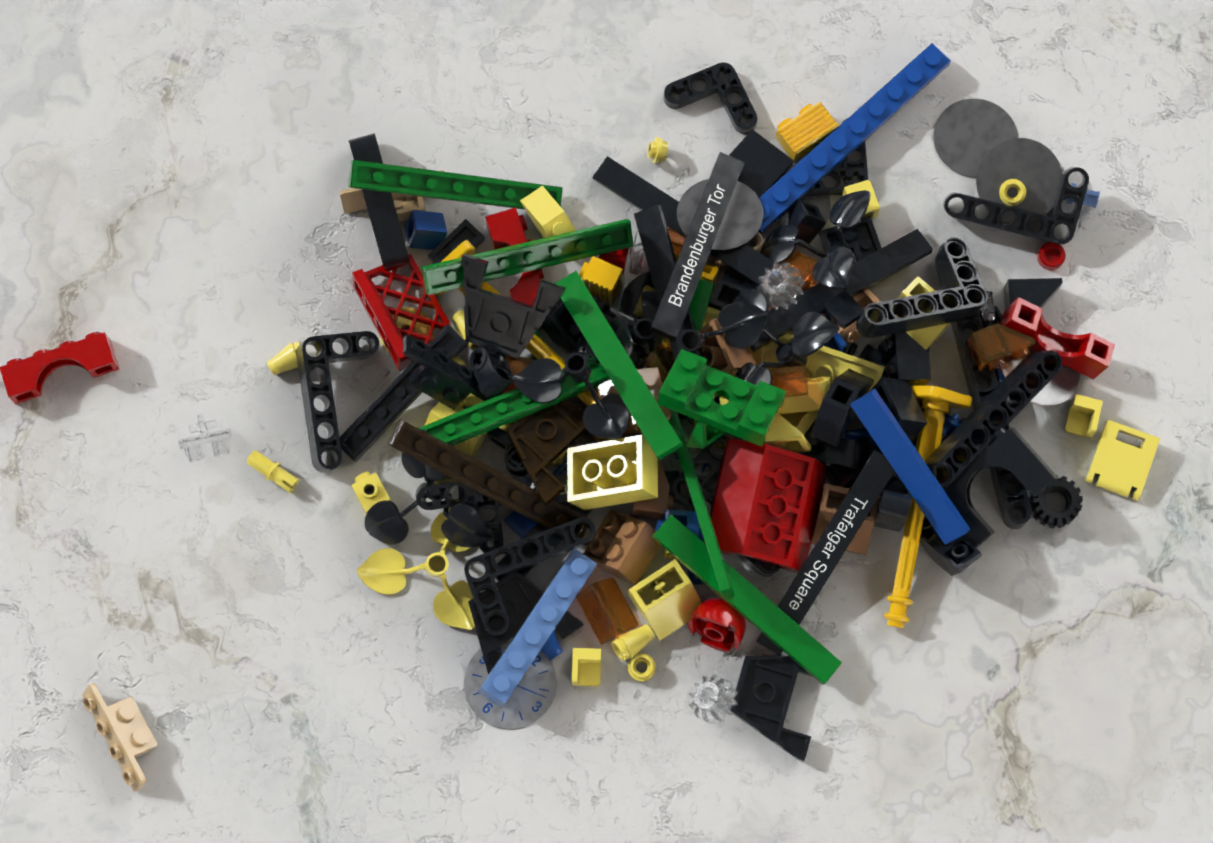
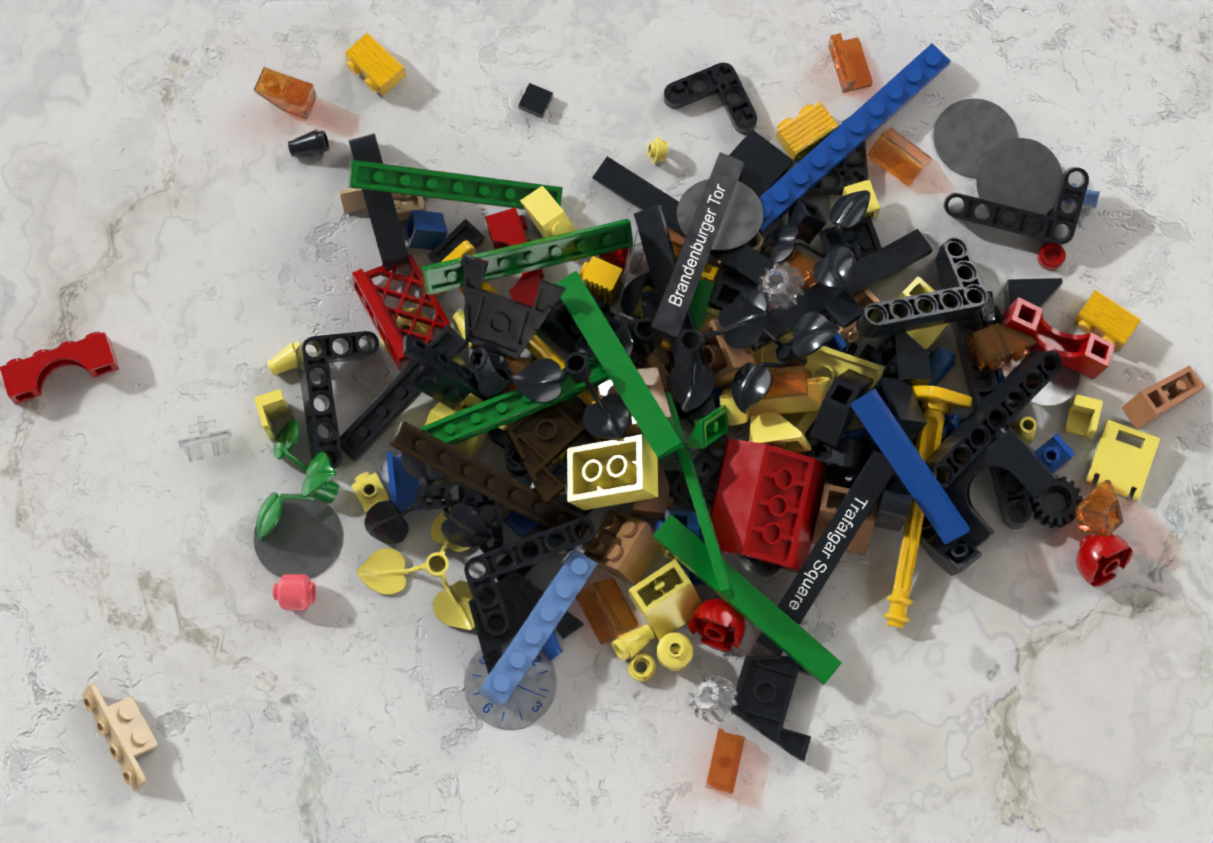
light yellow axle [247,450,300,494] -> none
light yellow panel [572,648,601,686] -> none
green piece [657,349,786,447] -> none
light yellow plate [999,179,1026,206] -> none
none -> clear orange slope [254,67,317,119]
none -> light yellow panel [254,389,291,441]
none -> flat silver sticker [254,494,342,578]
none -> green plant [257,416,339,542]
none -> coral head [273,574,316,611]
none -> black cone [288,129,329,157]
none -> yellow brick [345,33,406,96]
none -> blue panel [386,452,422,513]
none -> black tile [518,83,553,119]
none -> light yellow head [657,632,693,671]
none -> clear orange panel [705,728,745,794]
none -> clear orange panel [828,33,873,93]
none -> clear orange panel [867,127,932,187]
none -> blue cone [927,346,956,386]
none -> light yellow cone [1010,417,1037,444]
none -> blue brick [1035,433,1075,473]
none -> yellow brick [1074,289,1142,351]
none -> clear orange slope [1075,480,1124,537]
none -> red cylinder [1076,532,1133,587]
none -> nougat slope [1121,365,1205,430]

